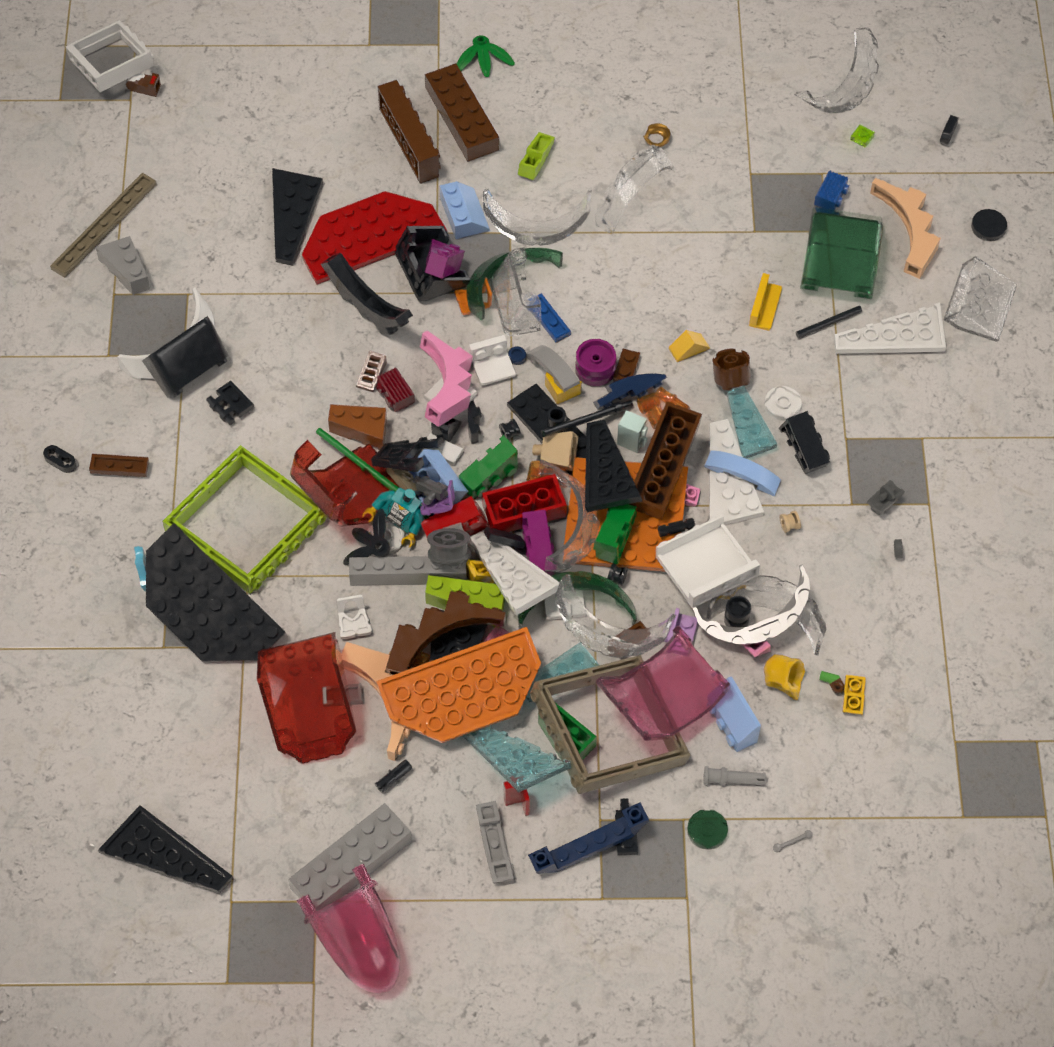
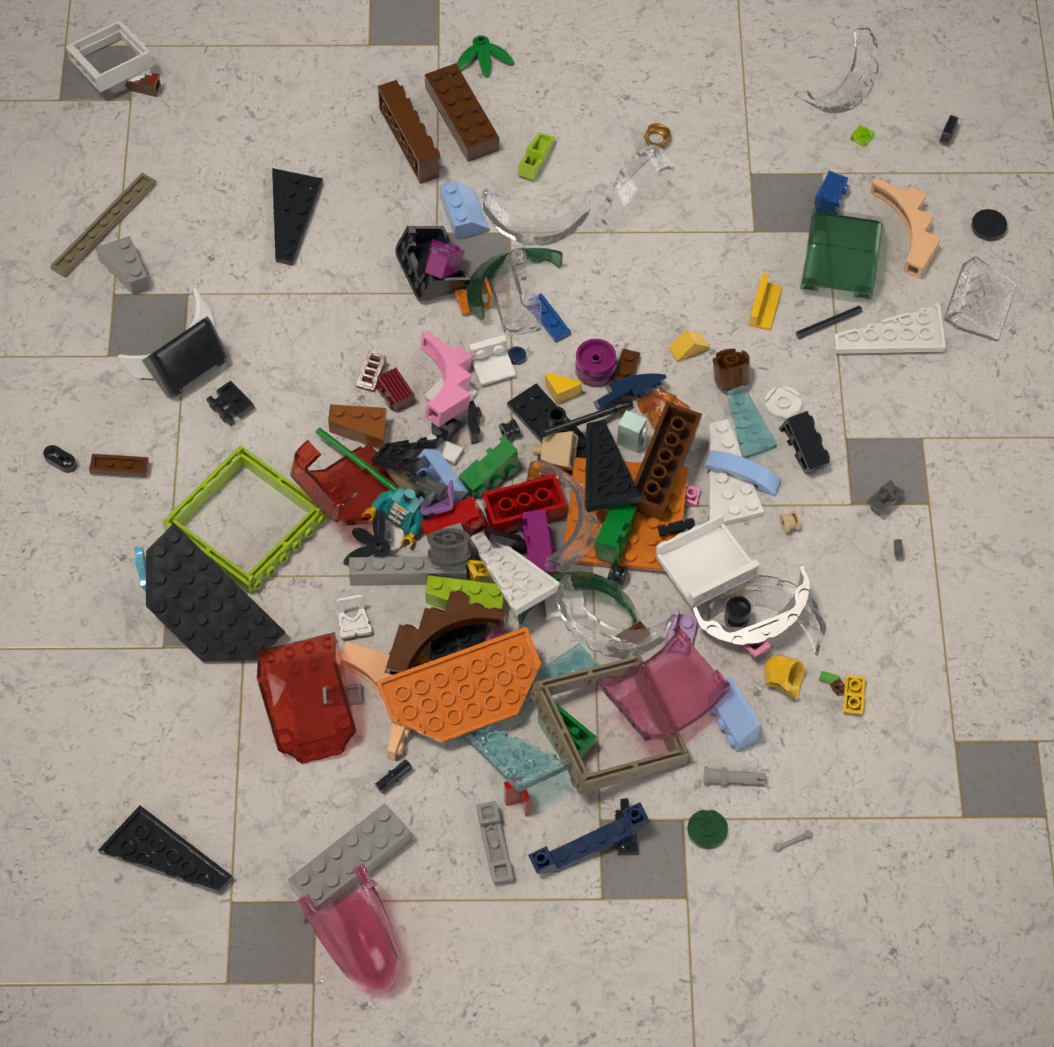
red plate [302,191,447,285] -> none
black arch [321,253,413,335] -> none
light grey slope [526,345,580,392] -> none

